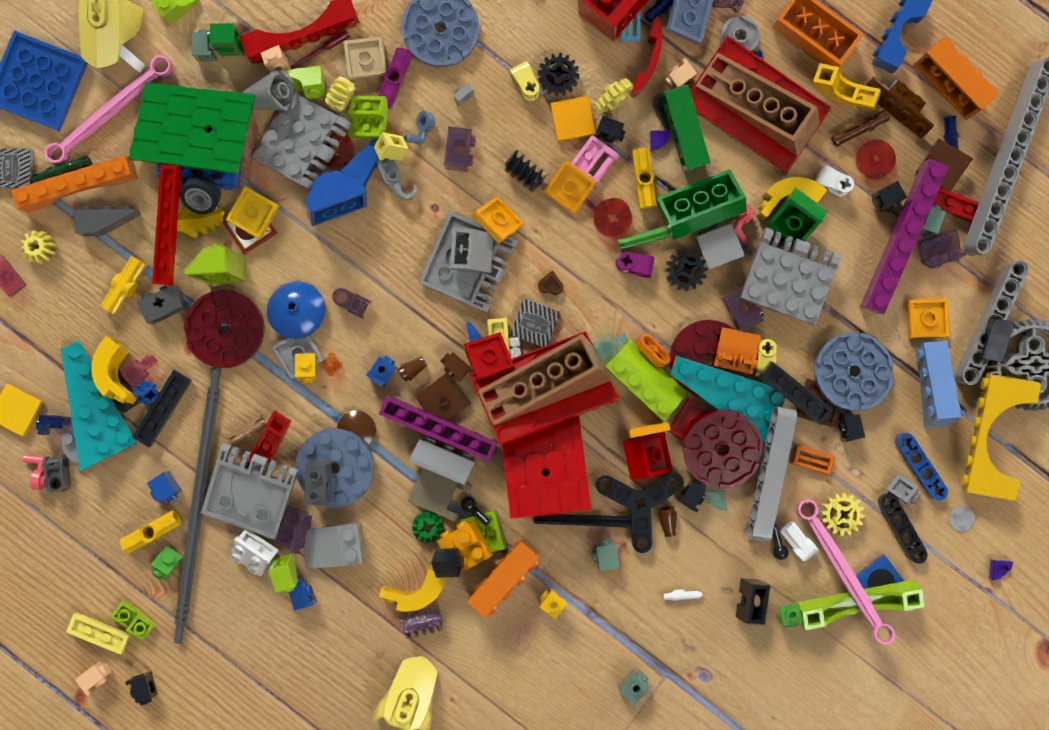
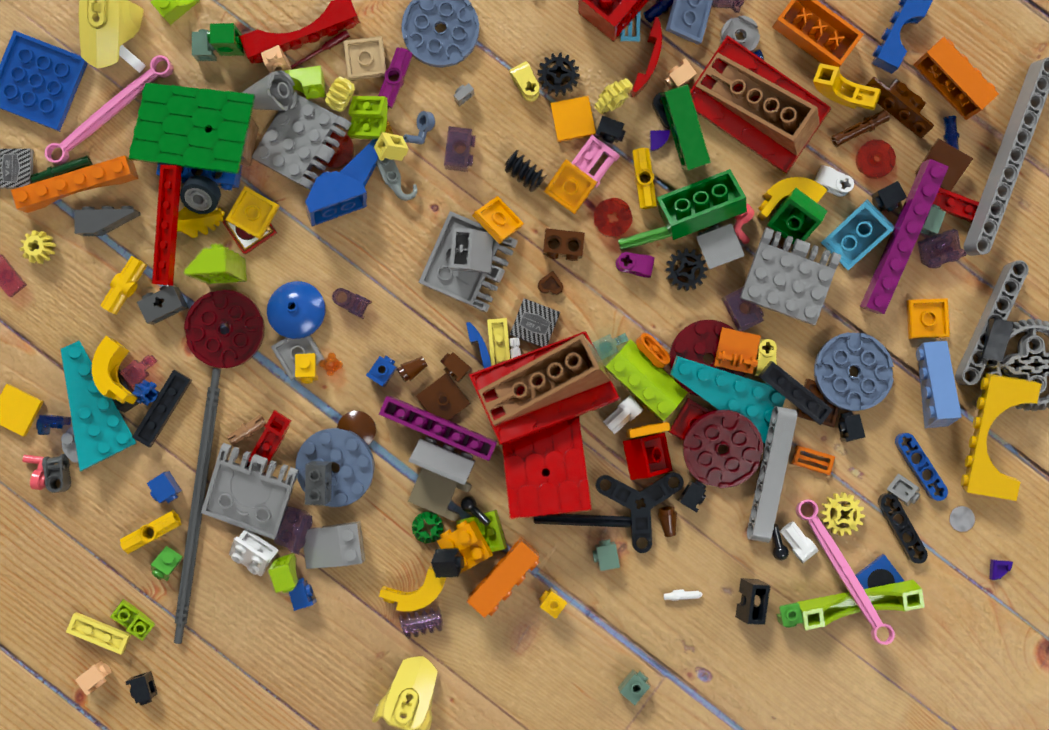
red tile [463,332,515,382] -> none
clear light blue tile [704,490,727,510] -> none
none -> reddish brown brick [543,228,585,261]
none -> white piece [603,395,644,434]
none -> medium azure slope [821,199,895,270]

